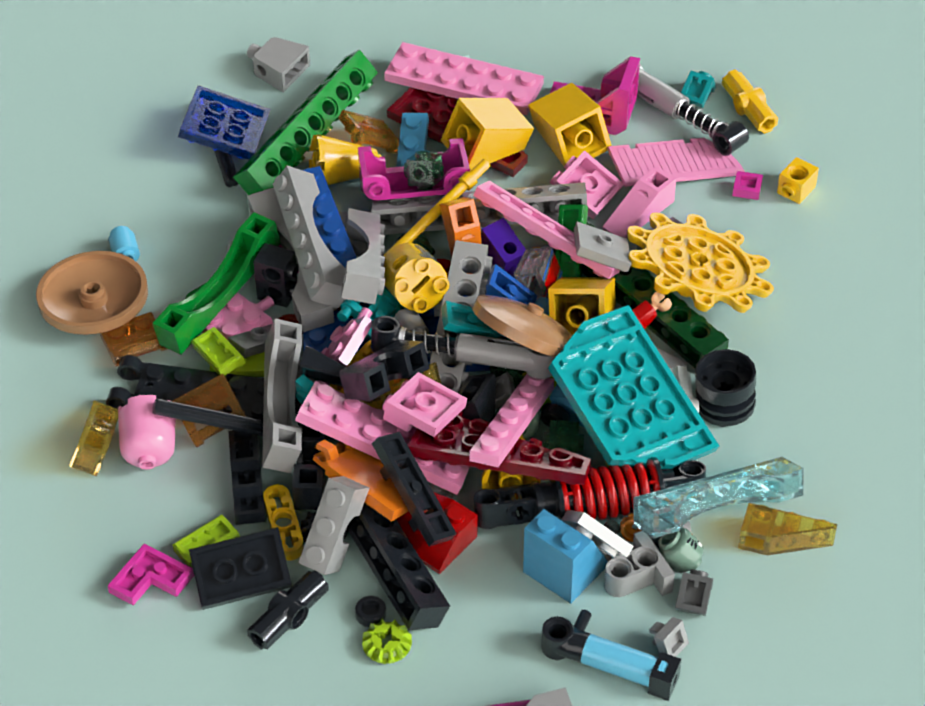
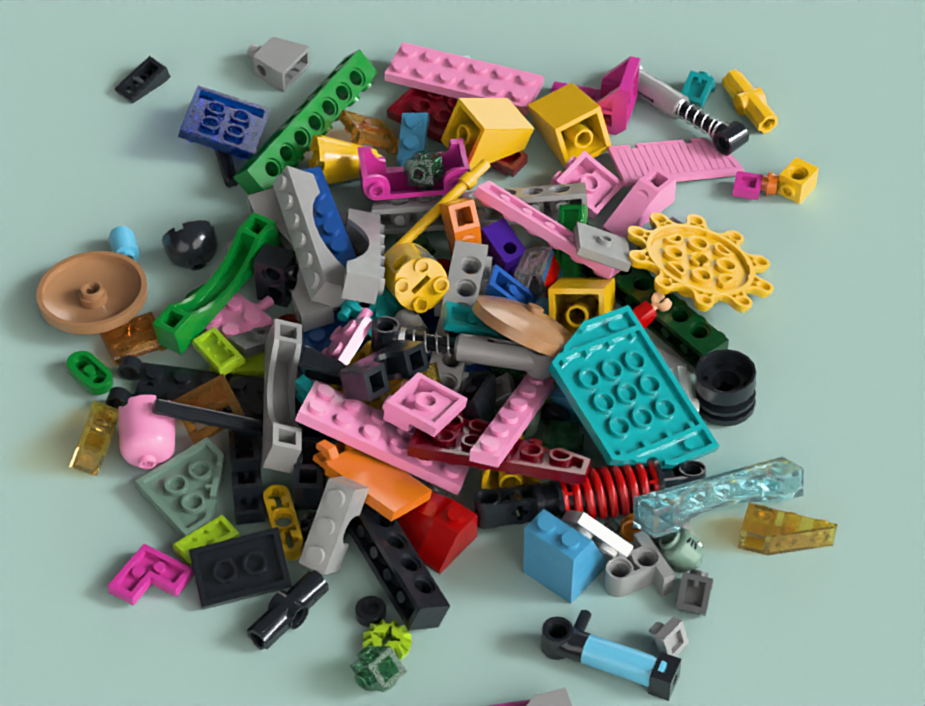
black hinge [372,432,457,547] -> none
none -> green plate [67,351,113,395]
none -> black slope [115,56,171,103]
none -> sand green plate [135,437,225,538]
none -> black cylinder [162,220,218,271]
none -> clear green brick [350,645,407,692]
none -> orange plate [761,171,780,197]

